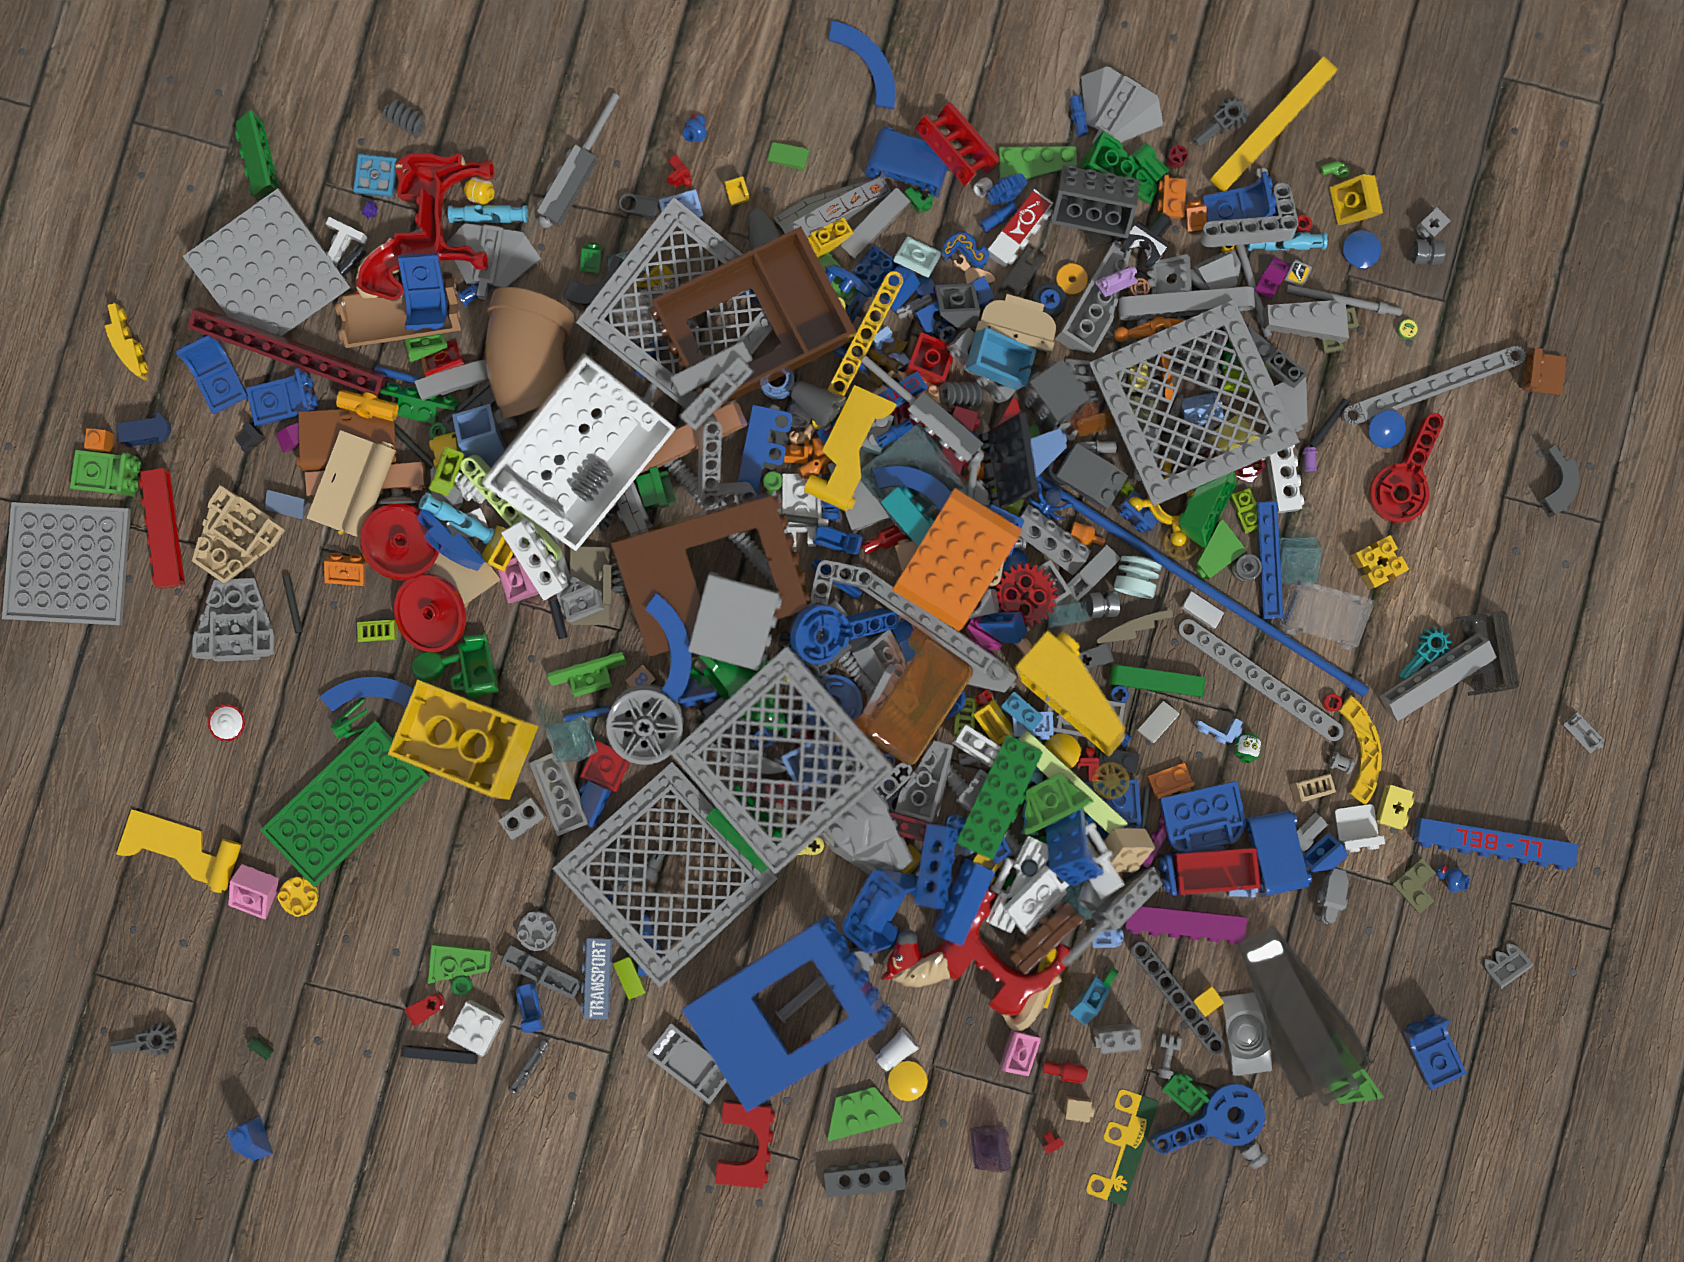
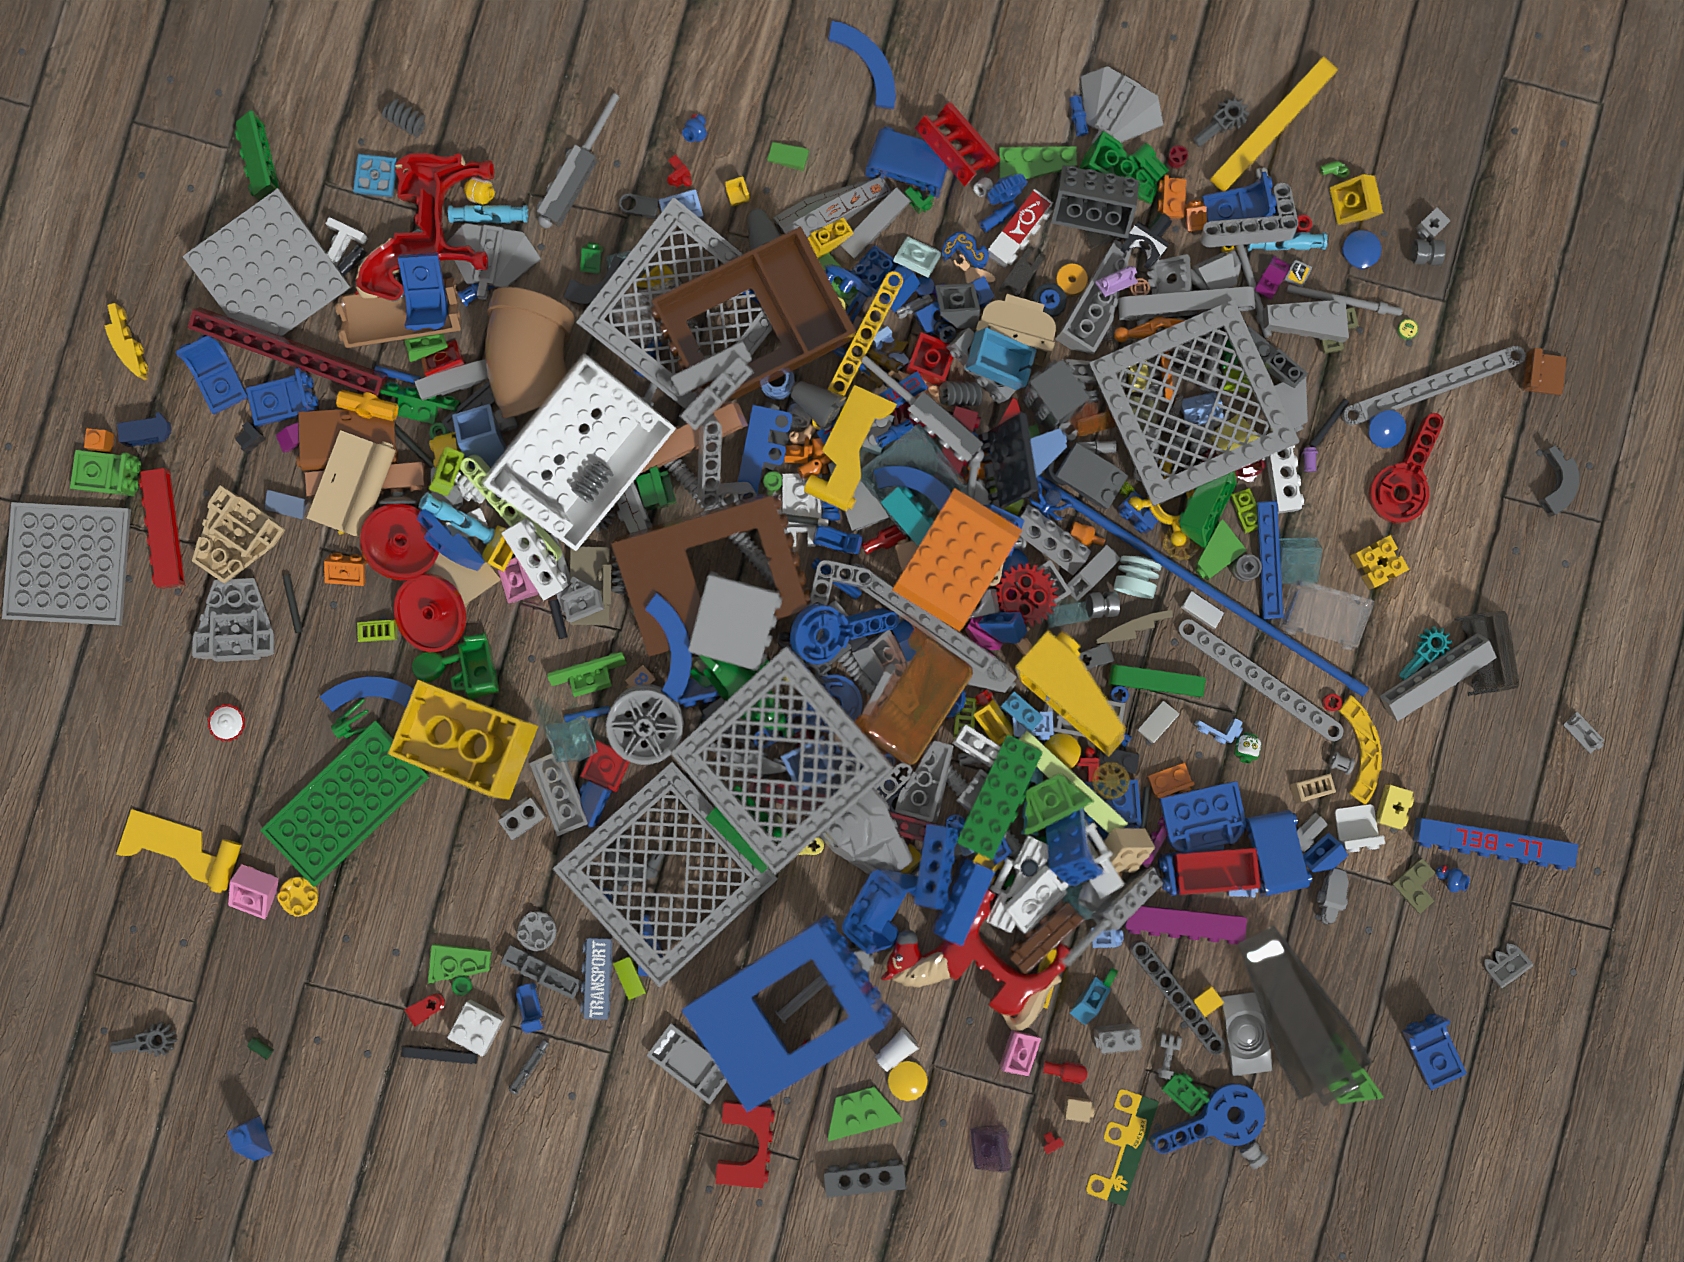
dark purple plate [362,201,378,219] -> none

